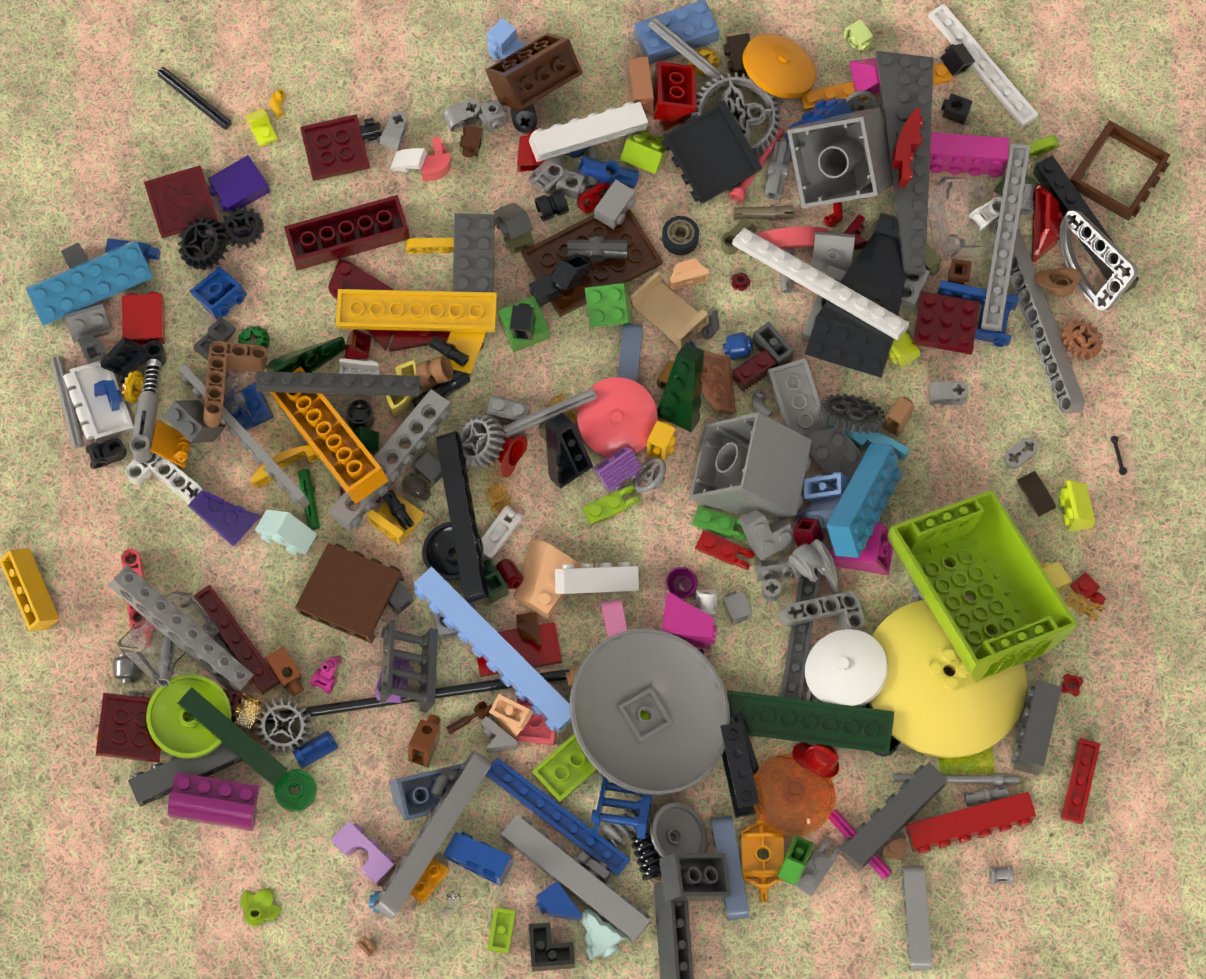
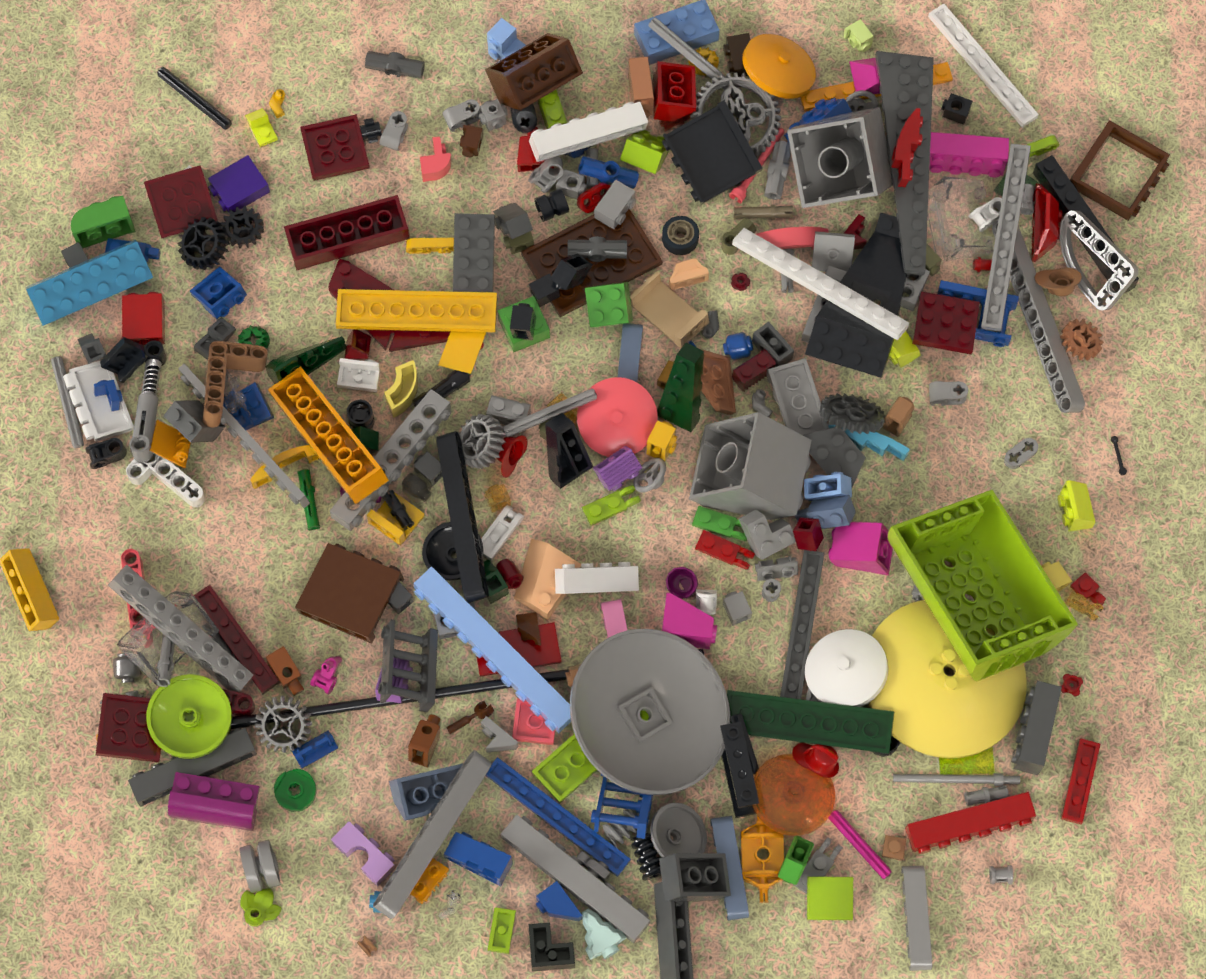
light grey plate [64,304,112,343] -> none
yellow gear [121,371,145,403] -> none
dark green tile [177,687,288,786] -> none
dark purple wing [187,490,261,546] -> none
clear yellow brick [233,693,262,729] -> none
light aqua brick [255,510,317,555] -> none
dark grey plate [256,371,420,396] -> none
white slope [390,148,427,172] -> none
medium nougat wheel [416,356,453,388] -> none
black pin [430,336,469,367] -> none
dark grey arm [431,768,457,796] -> none
light nougat slope [489,694,534,738] -> none
light grey beam [778,591,865,630] -> none
light grey hair [788,539,840,594] -> none
red arm [823,202,843,227] -> none
dark azure brick [826,444,902,558] -> none
dark grey brick [841,762,948,872] -> none
black brick [940,43,975,76] -> none
reddish brown brick [948,259,972,285] -> none
dark brown slope [1017,471,1056,517] -> none
none -> bright green brick [71,196,136,249]
none -> light grey wheel [239,840,281,893]
none -> dark grey piece [365,51,425,79]
none -> lime brick [538,90,567,129]
none -> lime slope [807,876,853,920]
none -> red pin [973,257,992,273]

